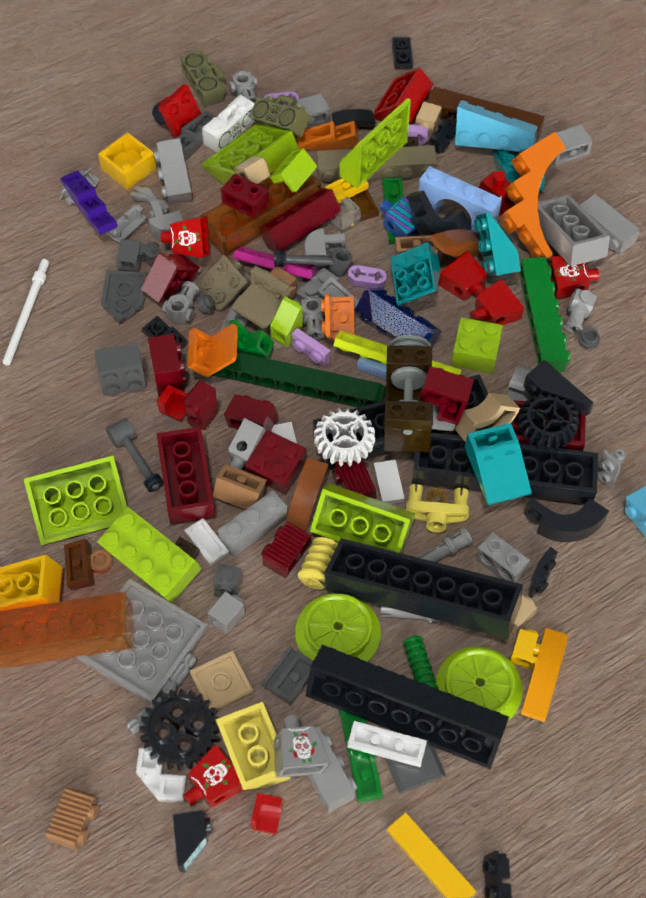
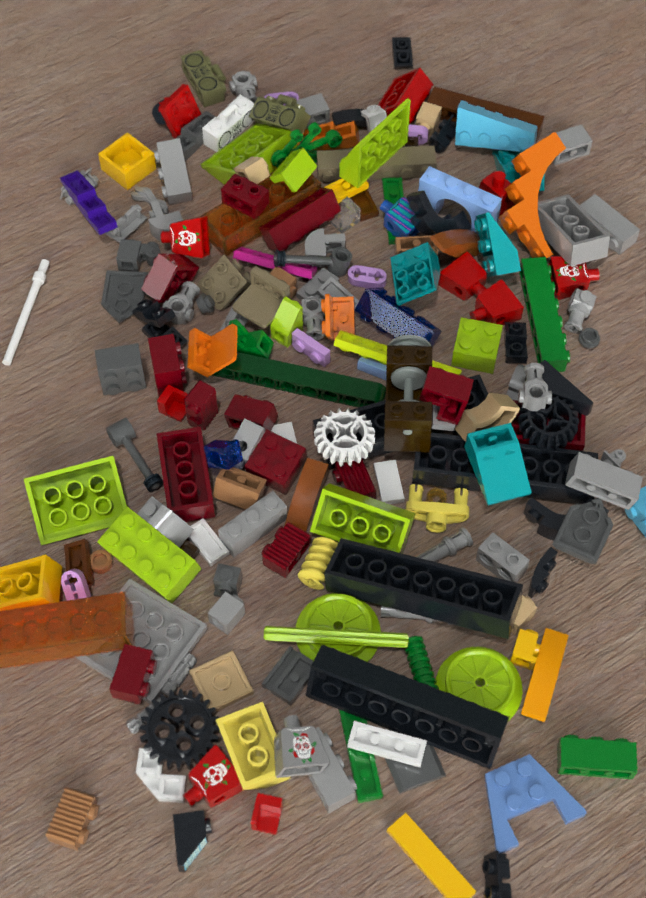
none -> lavender beam [61,569,93,614]
none -> dark red brick [109,644,157,704]
none -> black slope [132,299,176,328]
none -> light grey brick [137,496,194,547]
none -> clear blue brick [204,439,243,470]
none -> lime axle [264,626,409,648]
none -> green plant [270,122,343,168]
none -> white bracket [361,105,387,134]
none -> medium blue wing [484,754,587,853]
none -> black slope [504,322,528,364]
none -> light grey connector [518,363,552,411]
none -> dark grey tile [552,498,613,564]
none -> green brick [557,735,638,779]
none -> light grey brick [565,452,643,510]

